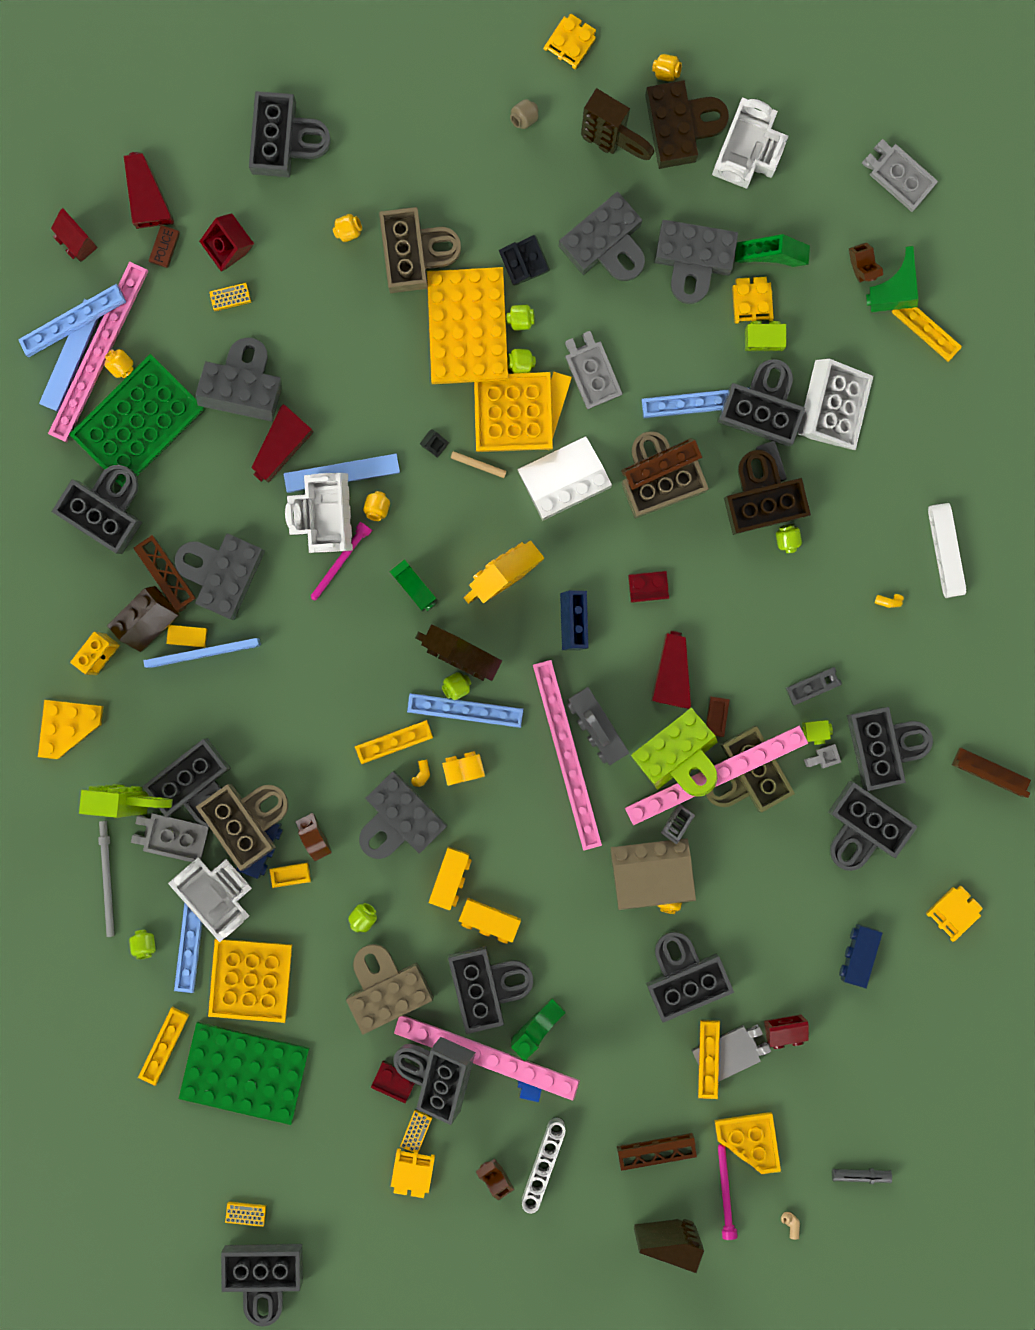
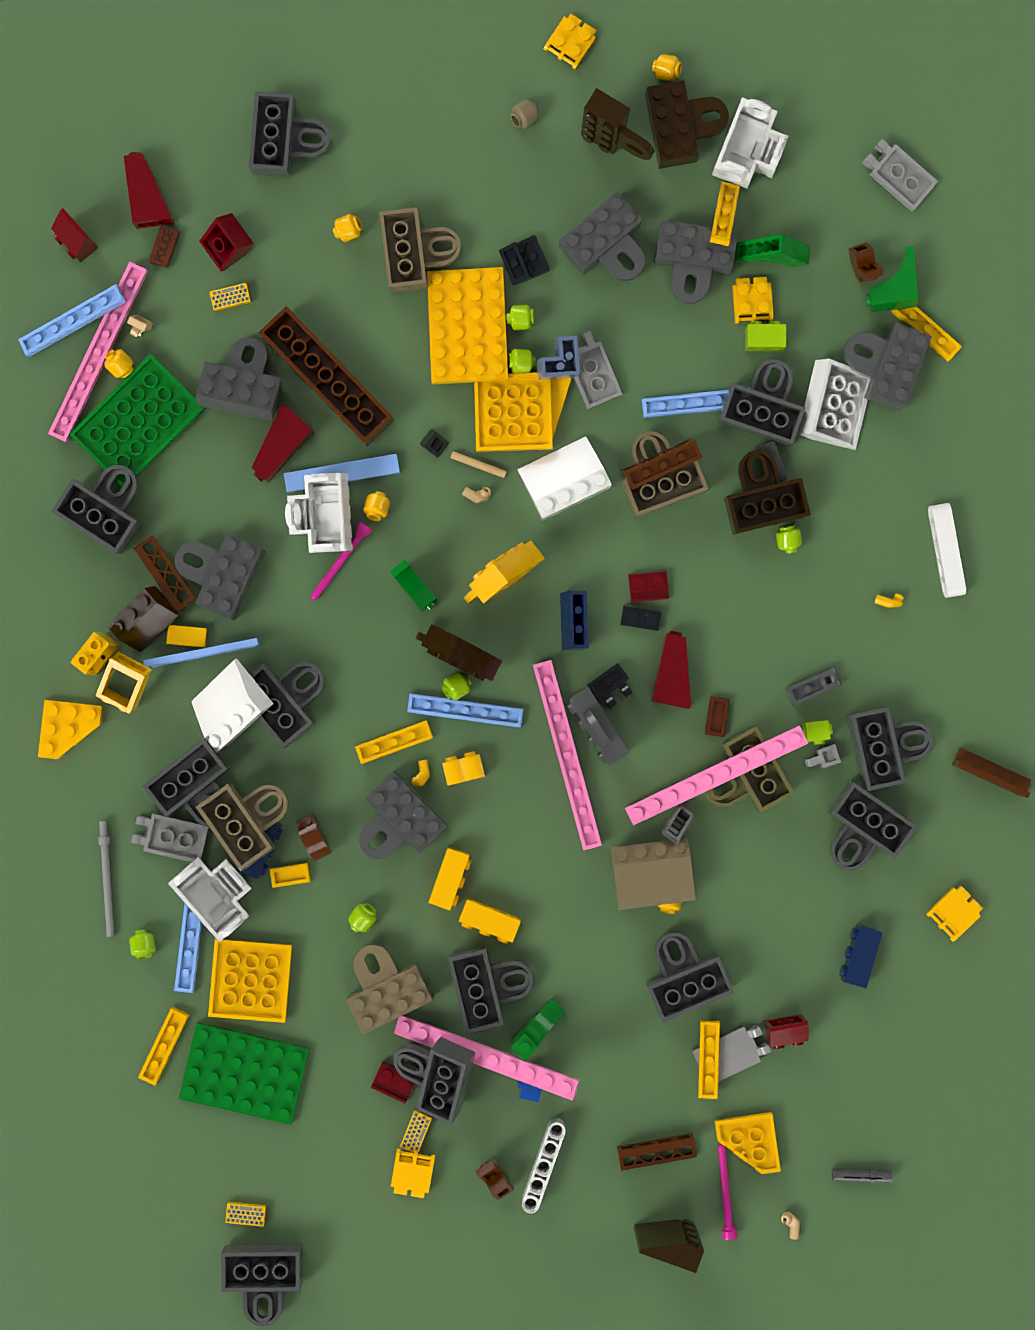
light blue tile [39,299,99,412] -> none
lime brick [79,784,173,818] -> none
lime brick [631,708,718,796] -> none
none -> yellow window [96,652,152,714]
none -> tan tile [127,315,154,337]
none -> white slope [191,658,273,753]
none -> dark grey brick [250,662,325,748]
none -> reddish brown brick [258,306,394,447]
none -> tan arm [462,487,491,503]
none -> sand blue brick [537,335,580,380]
none -> black plate [587,663,633,709]
none -> black plate [620,606,661,631]
none -> yellow tile [710,181,740,246]
none -> dark grey brick [844,322,932,412]

